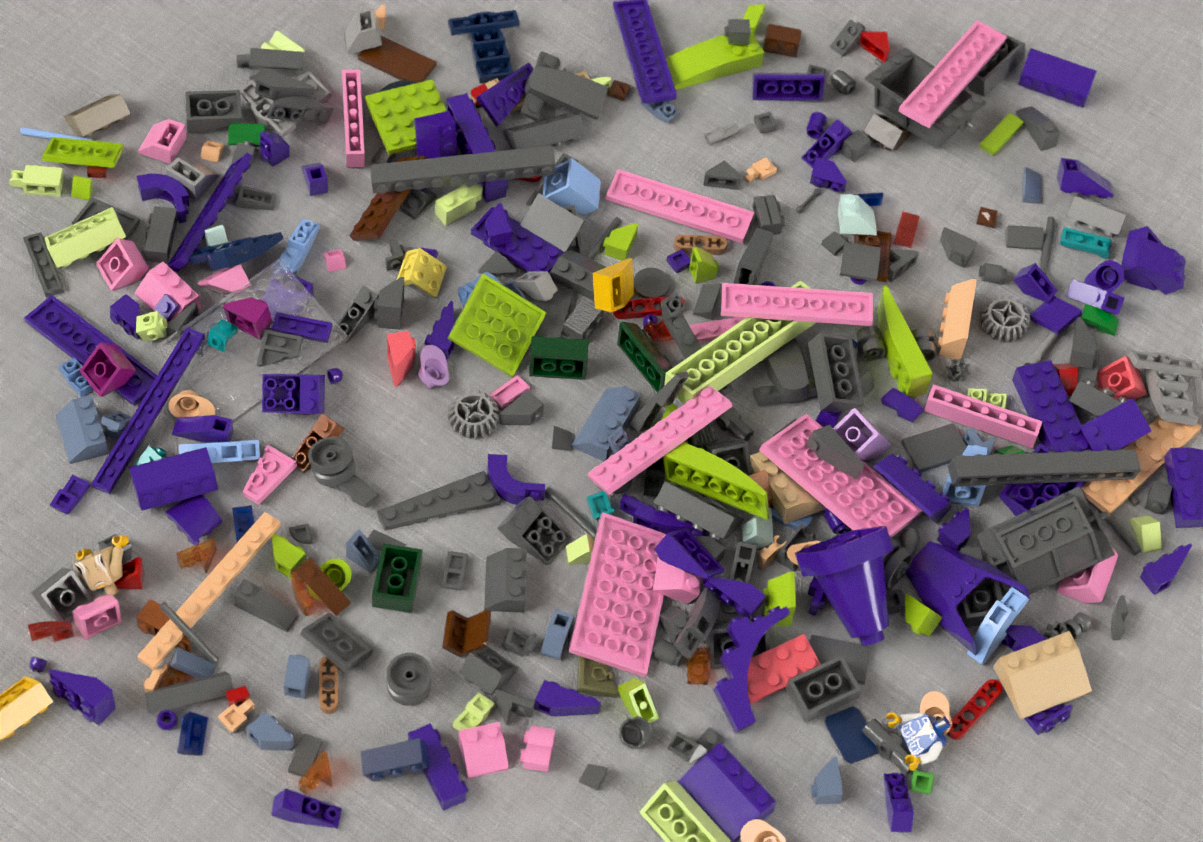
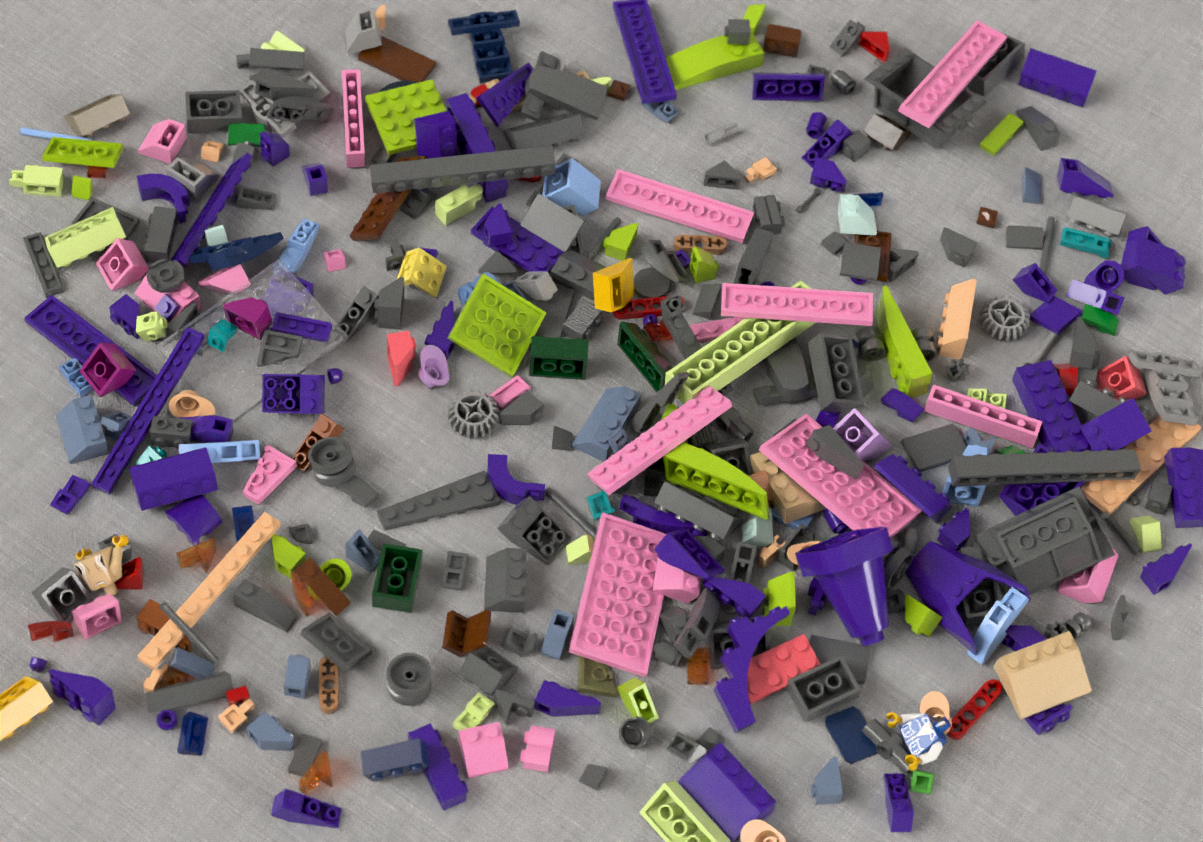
dark grey plate [754,112,777,133] -> none
clear red slope [894,211,920,248] -> none
dark grey brick [979,263,1007,284] -> none
none -> dark grey tile [147,259,185,293]
none -> dark grey bracket [150,416,192,449]
none -> dark grey slope [640,240,691,283]

